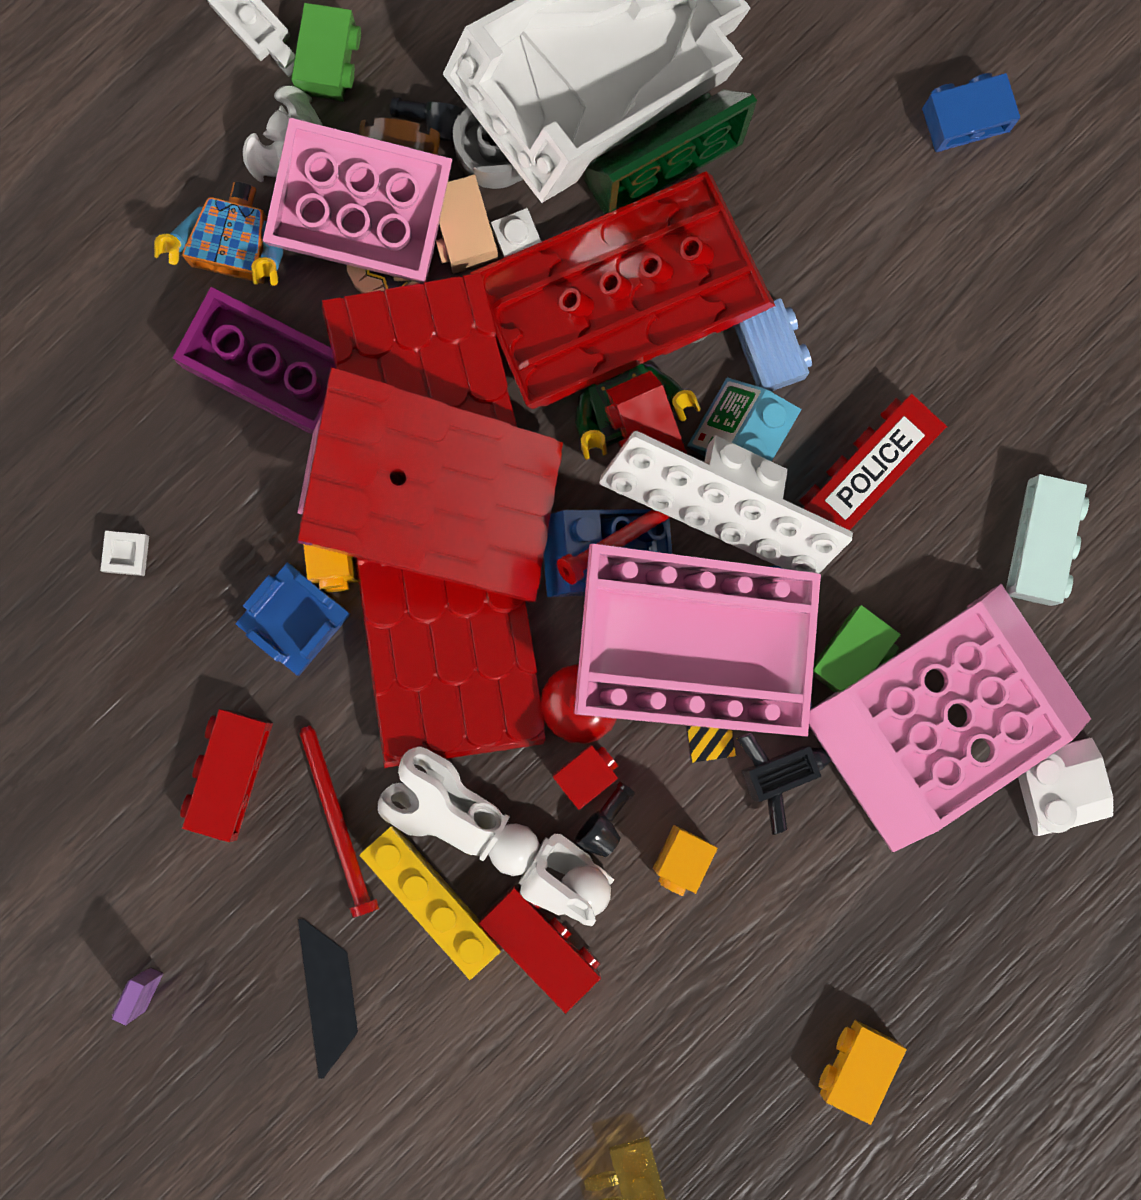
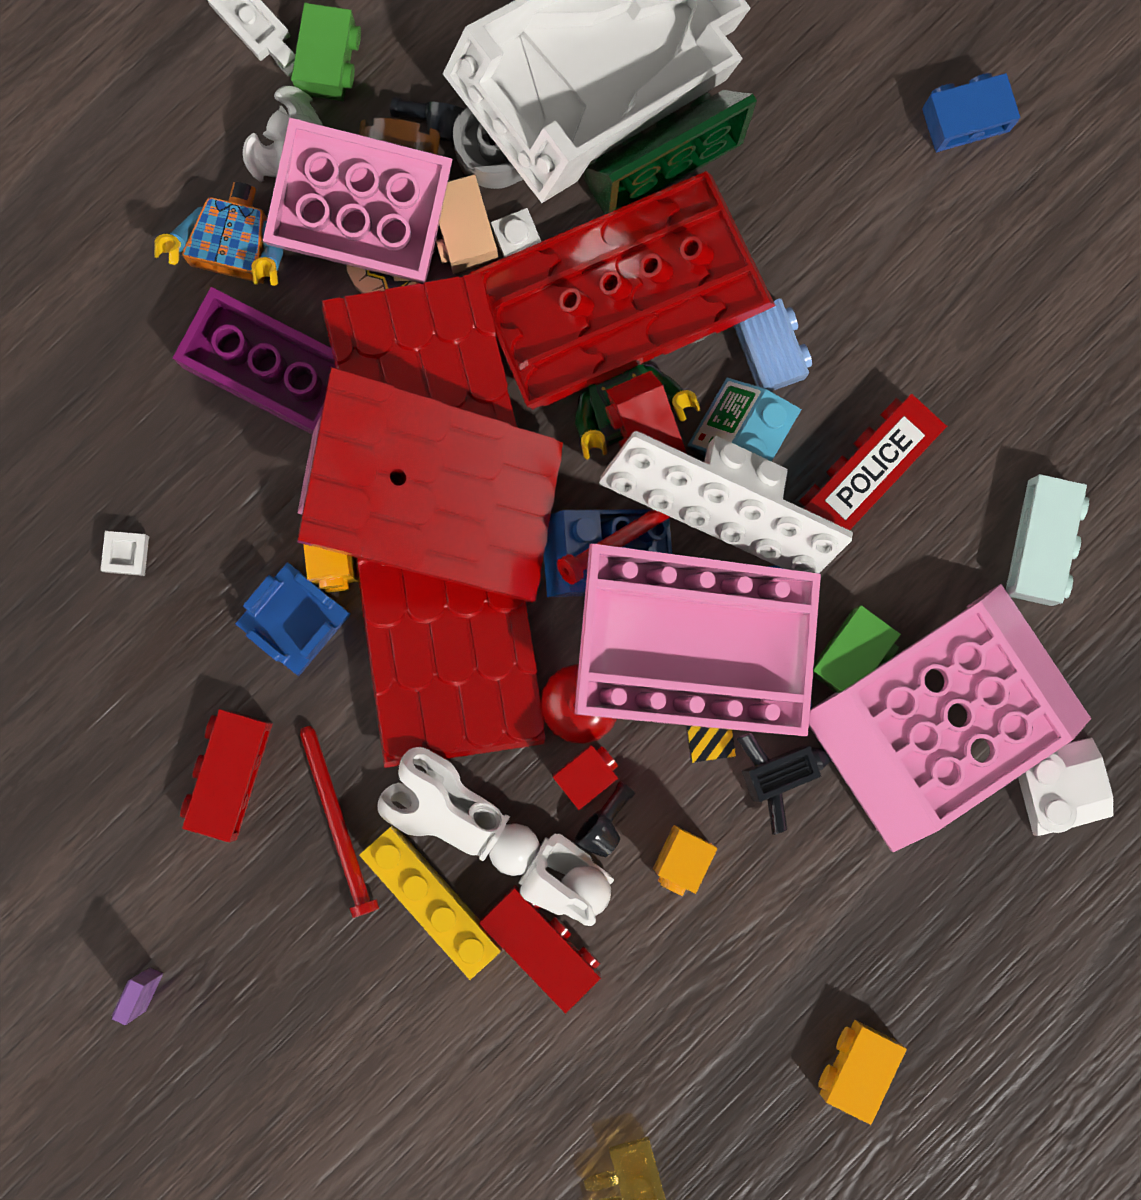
black sticker [298,919,358,1079] -> none

